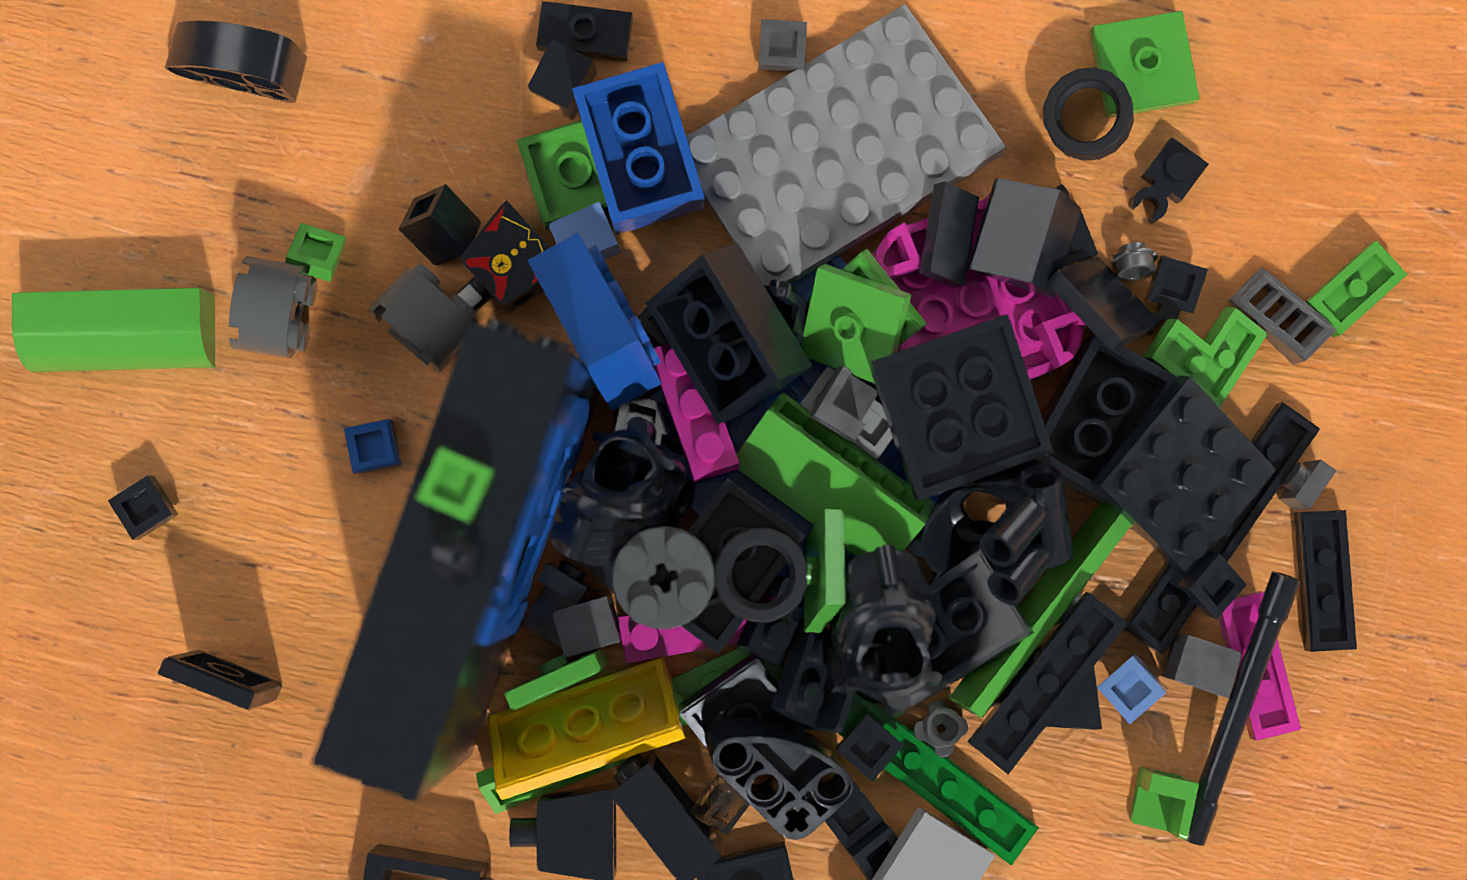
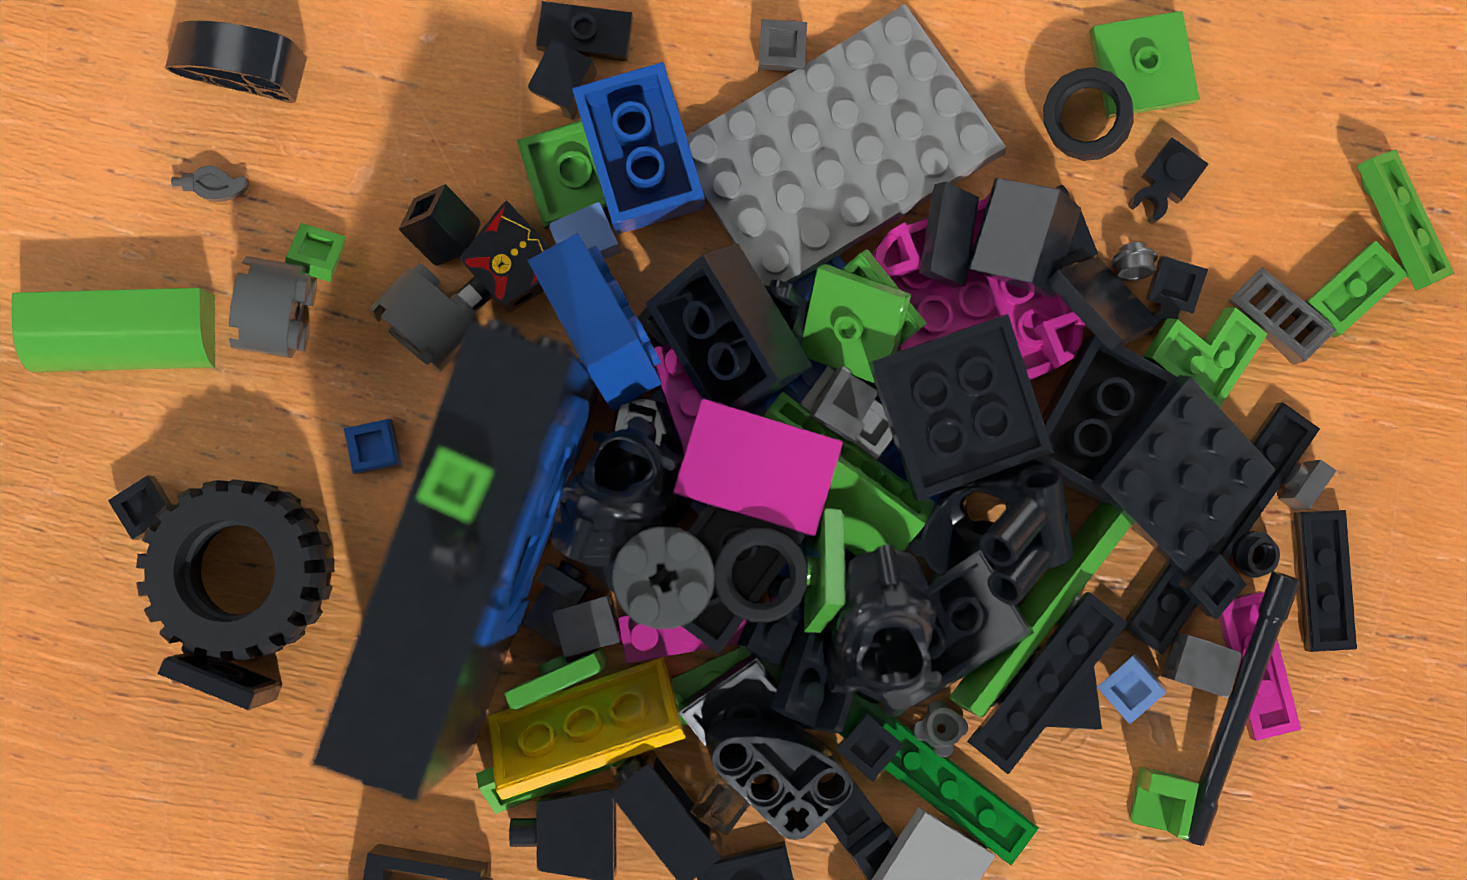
none -> black tyre [136,479,335,663]
none -> dark grey piece [171,166,249,202]
none -> dark pink tile [673,399,843,536]
none -> black plate [1233,531,1280,578]
none -> bright green plate [1357,149,1454,291]

